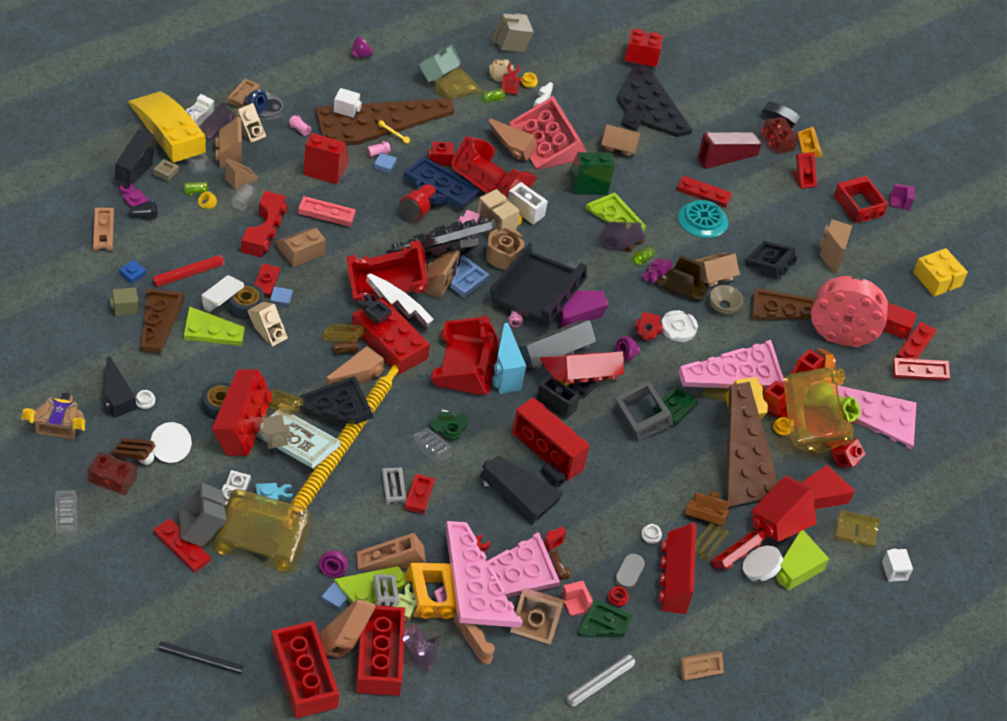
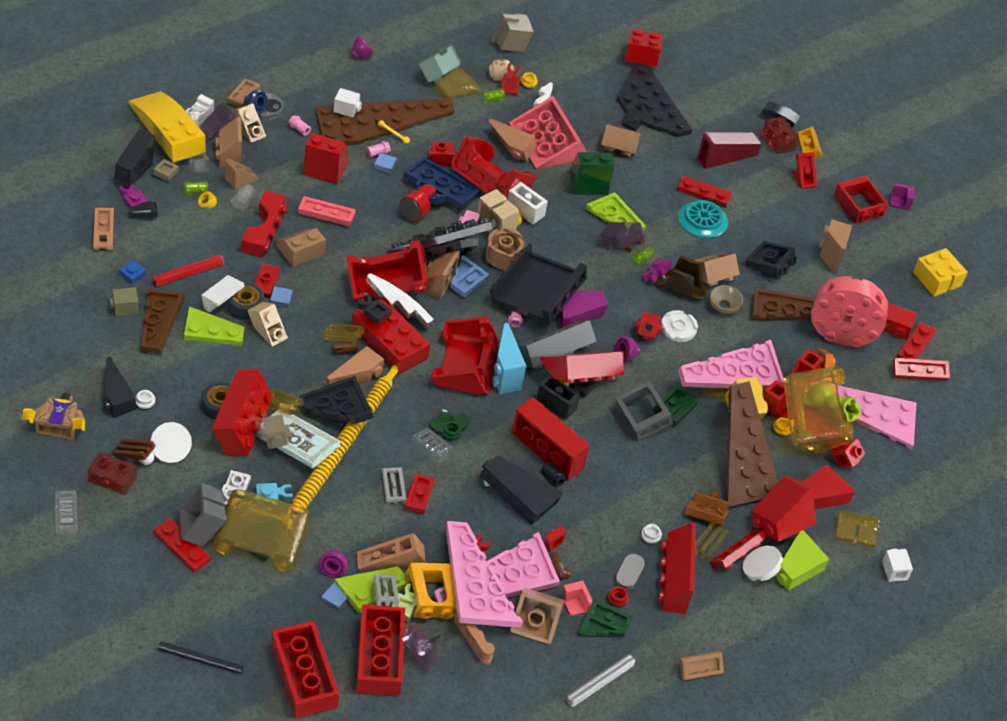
nougat slope [320,599,376,659] -> none

